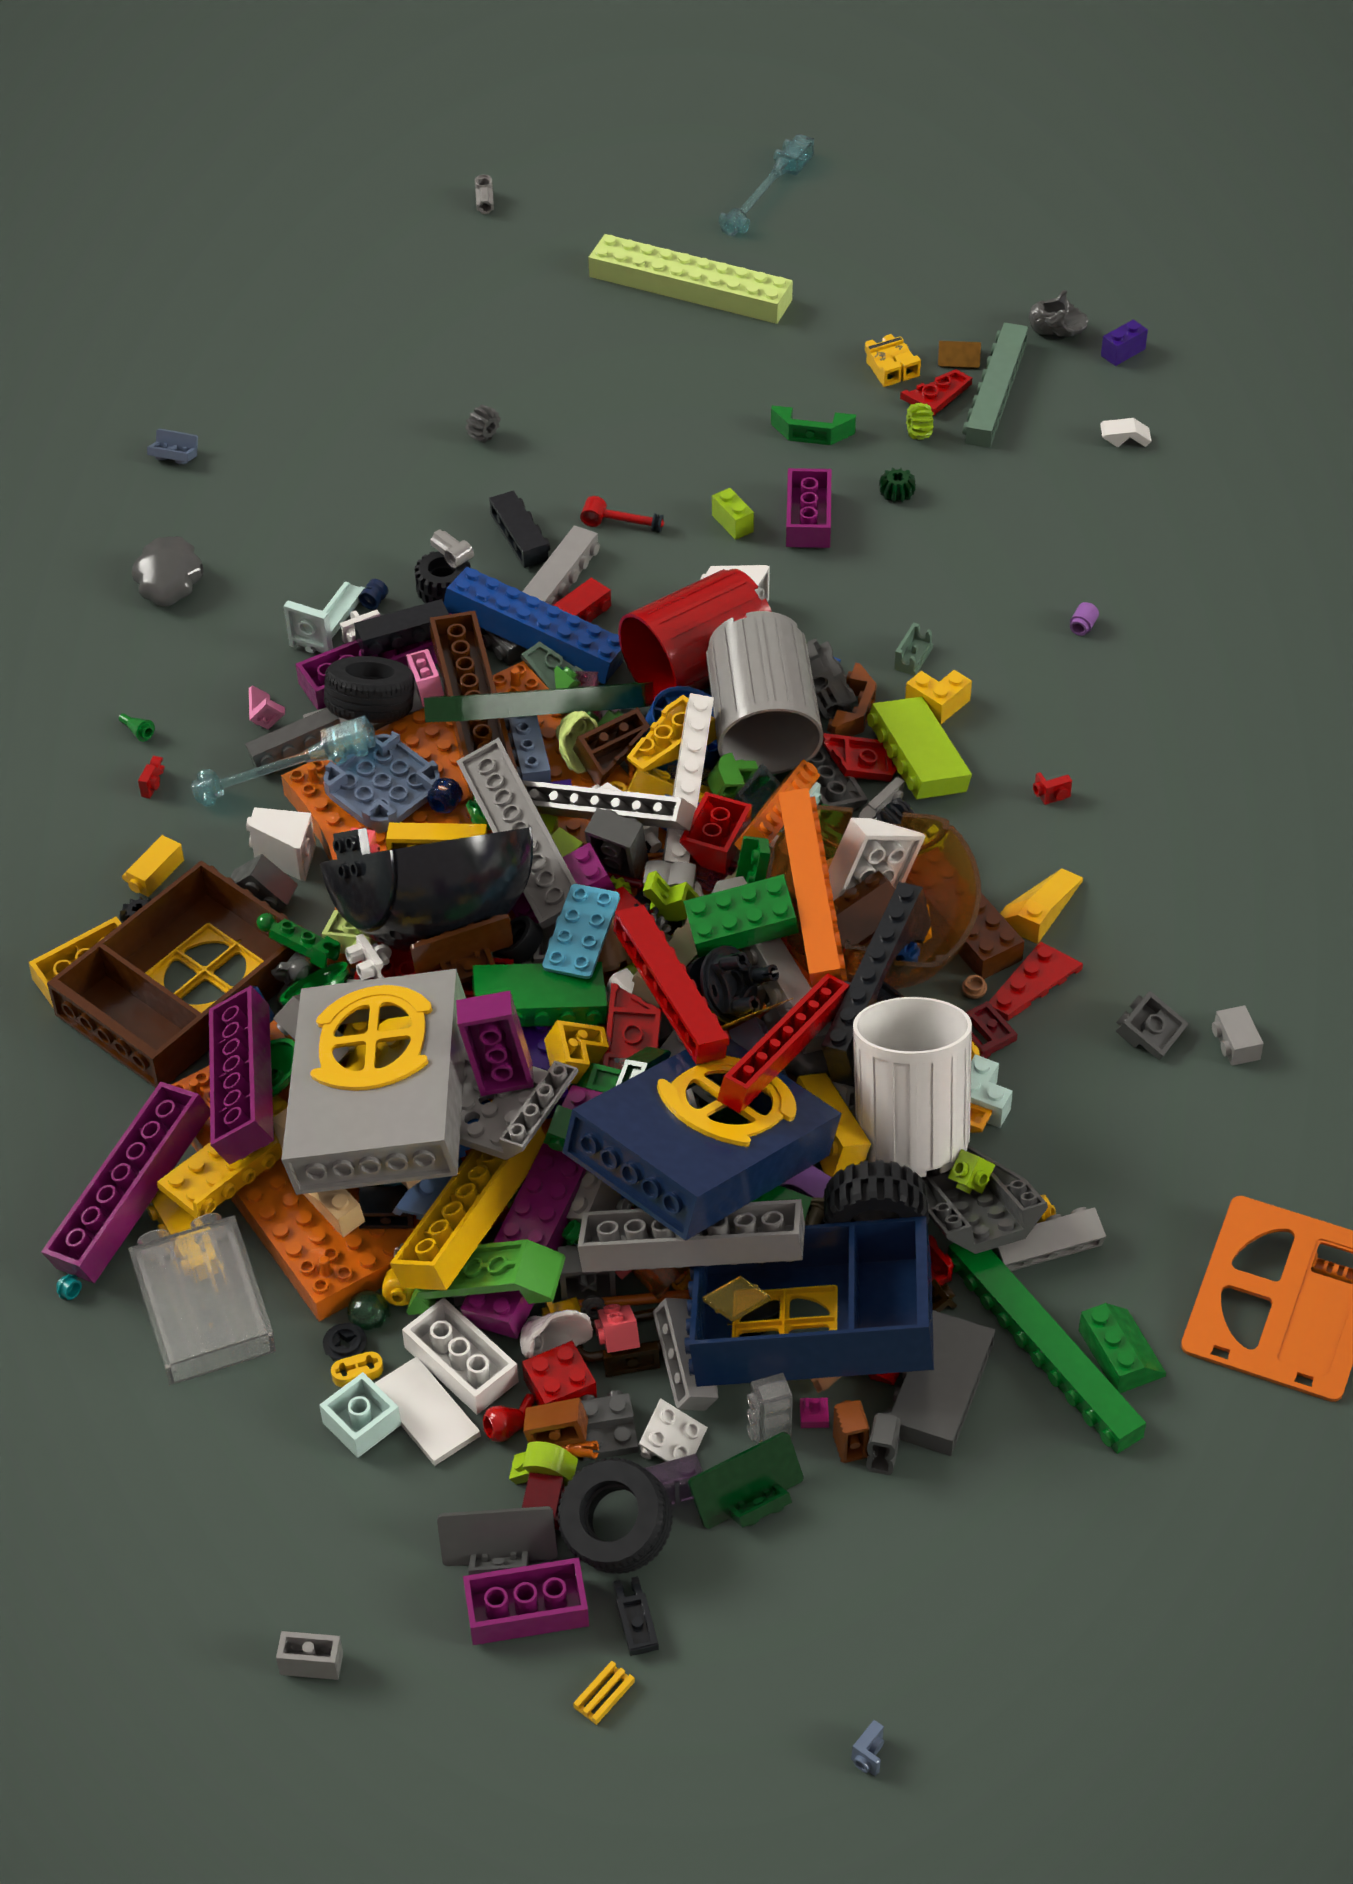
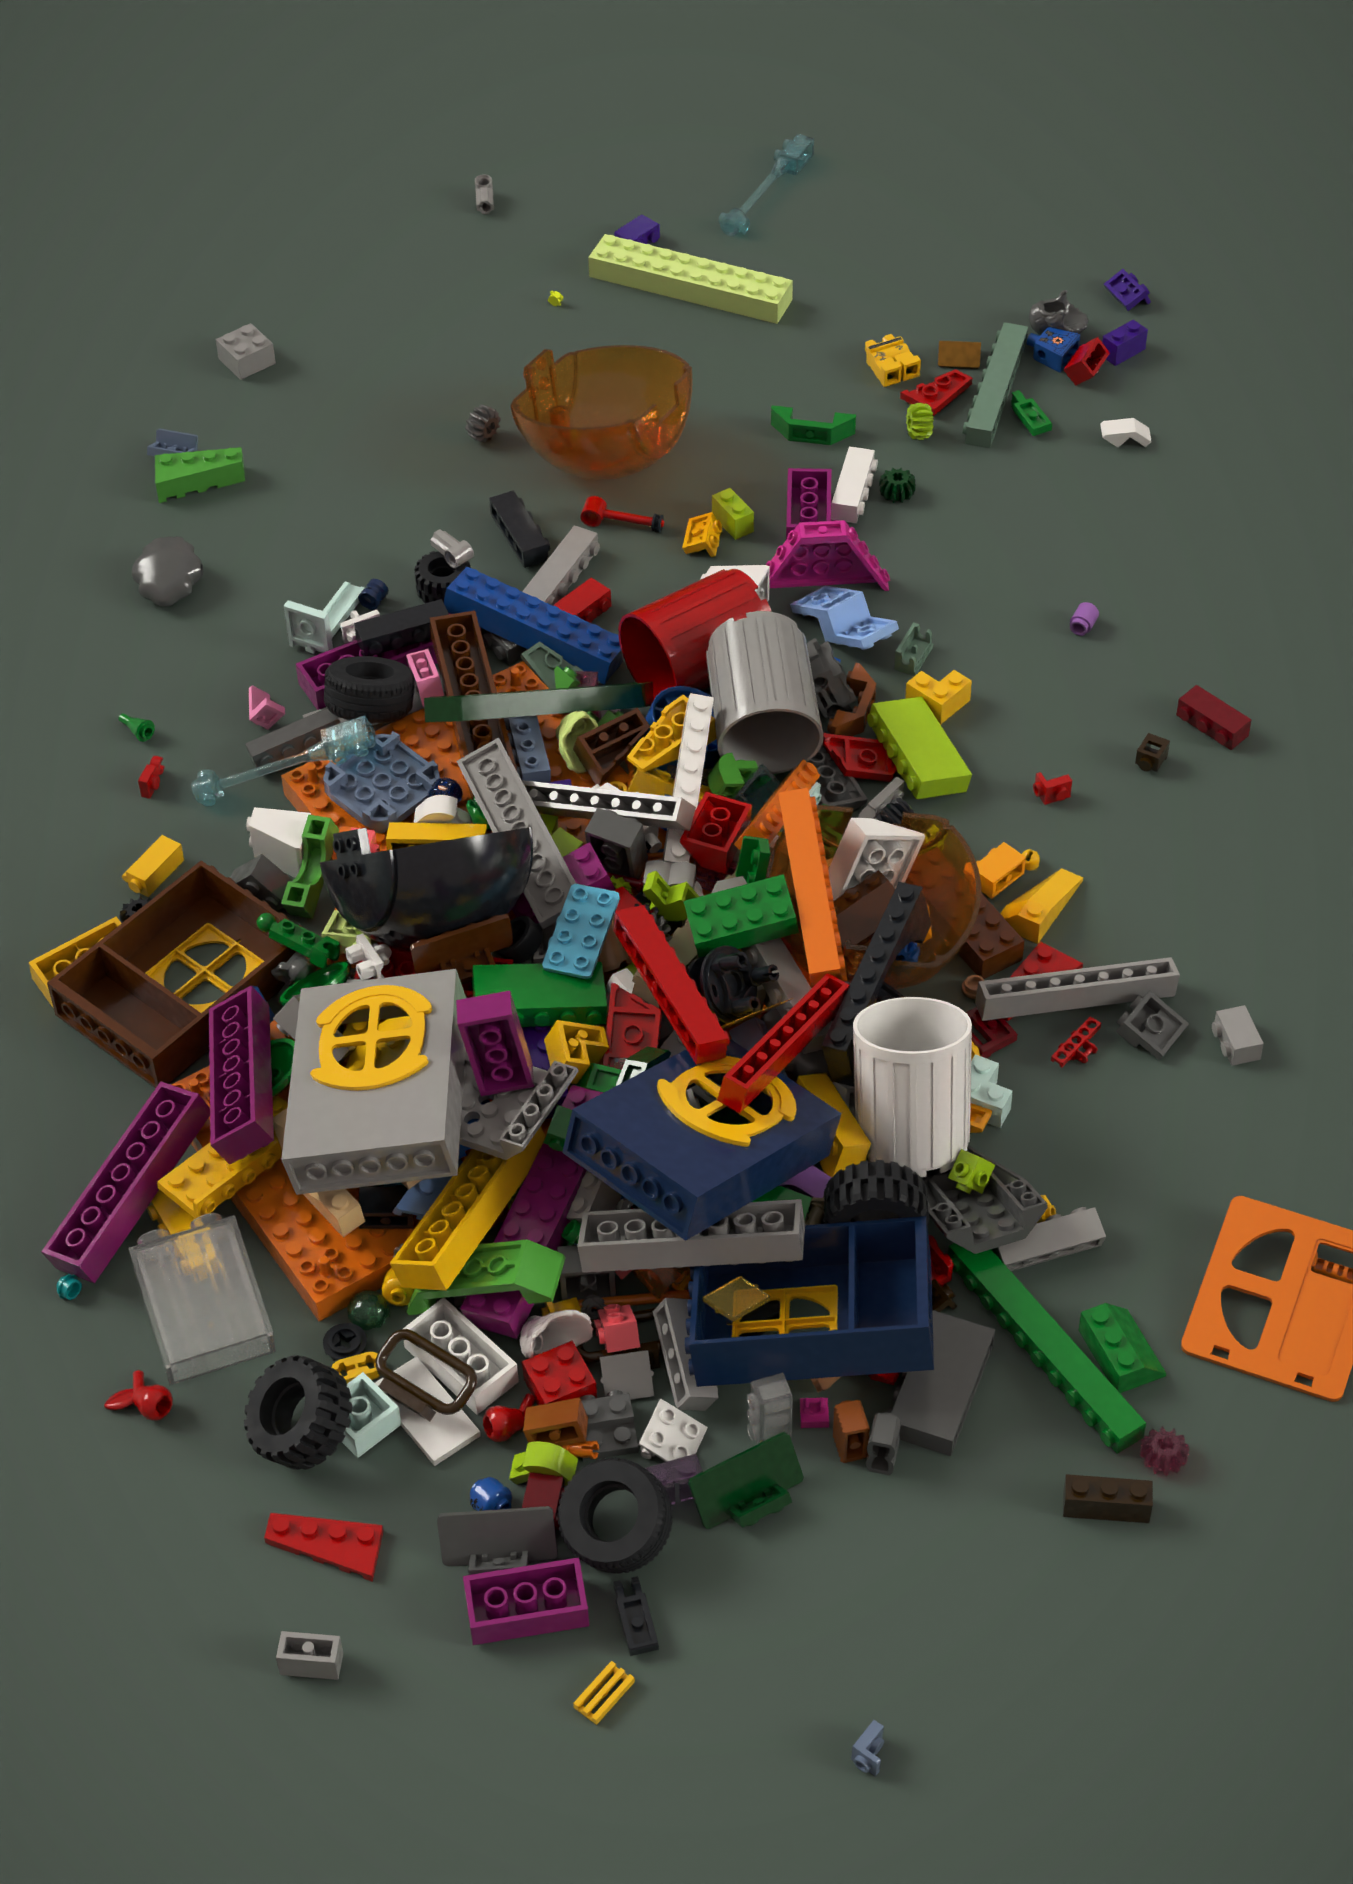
none -> red piece [104,1370,173,1421]
none -> bright green wedge [155,447,245,503]
none -> light grey brick [215,323,276,380]
none -> black tyre [244,1355,352,1470]
none -> red wing [264,1513,384,1582]
none -> bright green arch [281,815,340,919]
none -> dark brown bar [375,1329,477,1422]
none -> white brick [414,795,471,824]
none -> blue head [470,1477,512,1511]
none -> clear orange windscreen [511,345,693,480]
none -> neon yellow piece [548,290,563,306]
none -> light grey piece [600,1350,654,1400]
none -> dark purple brick [614,214,660,244]
none -> yellow bracket [682,512,722,557]
none -> dark pink piece [766,520,890,591]
none -> light blue bracket [790,586,899,650]
none -> white brick [831,446,878,523]
none -> light orange brick [970,842,1026,899]
none -> light grey brick [975,957,1180,1021]
none -> green hinge [1011,390,1052,436]
none -> yellow hinge [1022,849,1040,871]
none -> blue torso [1027,327,1080,373]
none -> red piece [1051,1016,1102,1068]
none -> red brick [1063,337,1110,386]
none -> dark brown brick [1063,1474,1153,1523]
none -> dark purple bracket [1104,269,1151,311]
none -> dark brown brick [1135,733,1170,772]
none -> clear pink gear [1140,1426,1189,1476]
none -> dark red brick [1176,685,1252,750]

